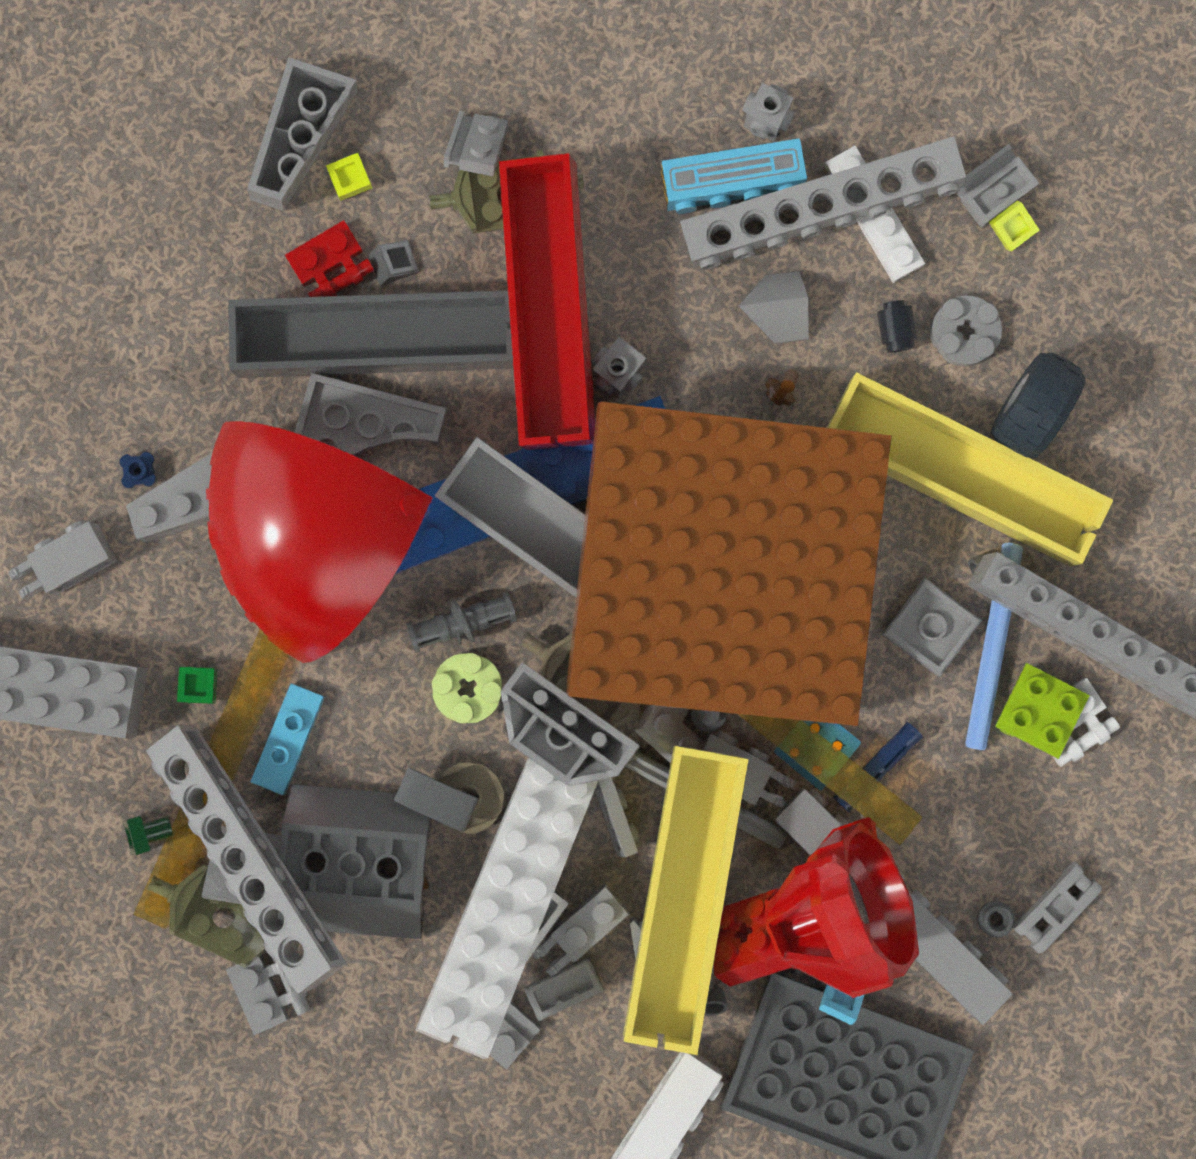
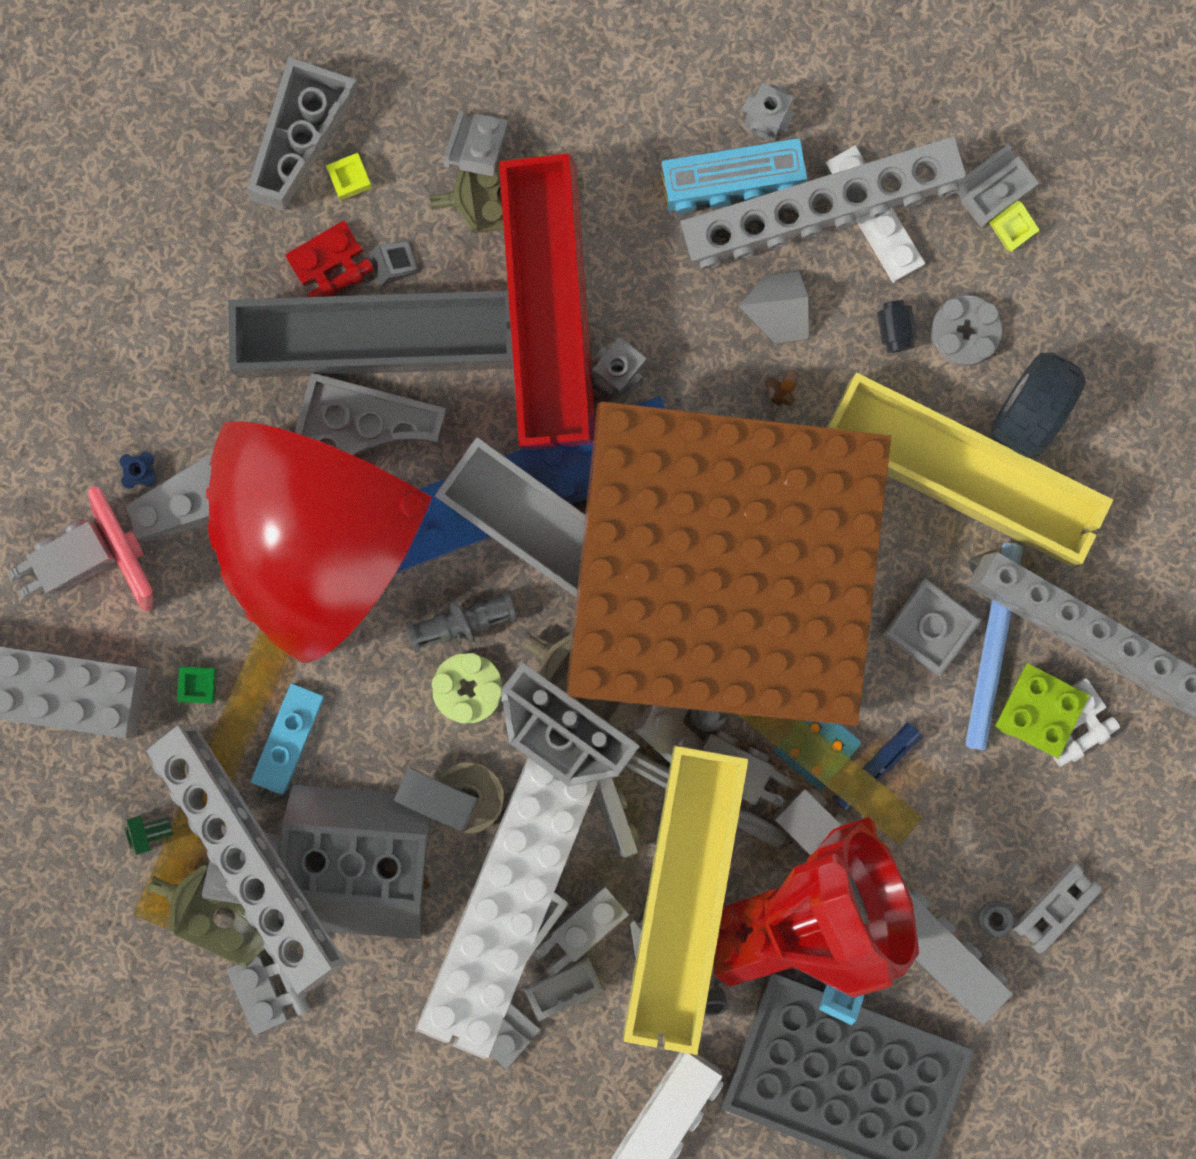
none -> coral piece [88,486,154,612]

